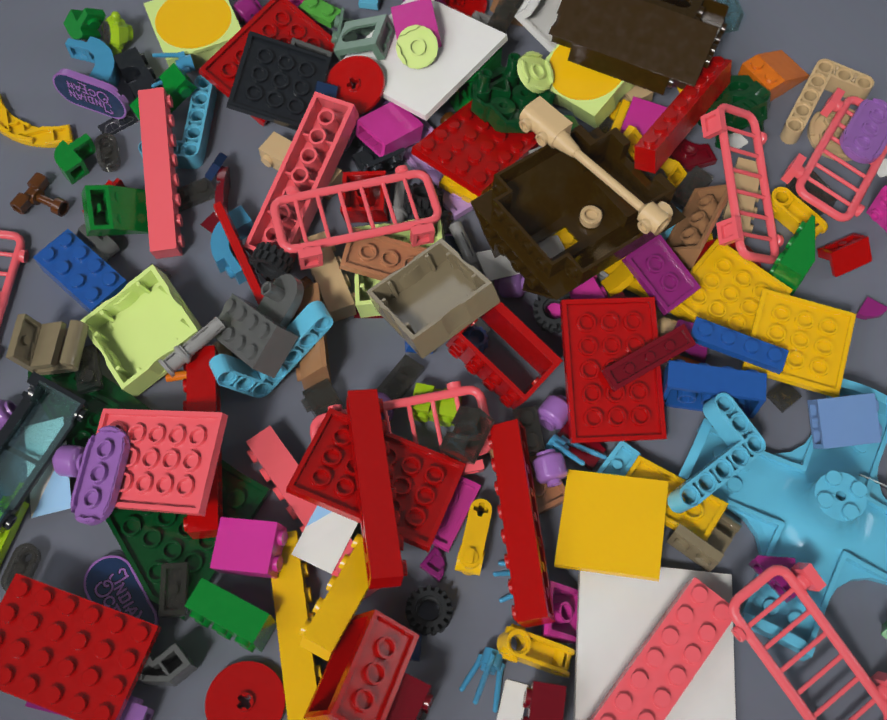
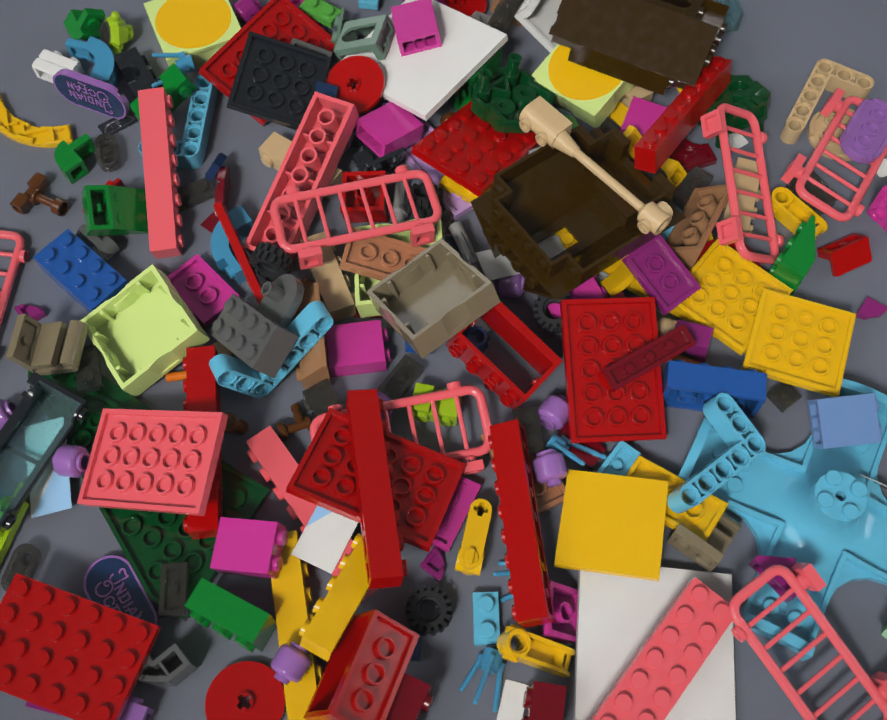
medium lavender tile [70,426,130,525] -> none
light grey pin [158,316,226,377] -> none
yellowish green tile [396,25,438,69] -> none
clear smoke brick [439,406,495,464] -> none
yellowish green tile [517,51,554,94] -> none
tan tile [579,205,603,228] -> none
yellow tile [610,99,630,131] -> none
blue plate [690,317,789,375] -> none
orange slope [738,50,809,102] -> none
none -> magenta tile [14,304,47,321]
none -> white brick [32,49,85,83]
none -> dark pink plate [167,254,240,327]
none -> reddish brown piece [224,412,248,435]
none -> medium lavender head [271,641,312,685]
none -> reddish brown piece [275,403,311,441]
none -> dark pink brick [326,319,391,378]
none -> medium azure plate [472,592,500,646]

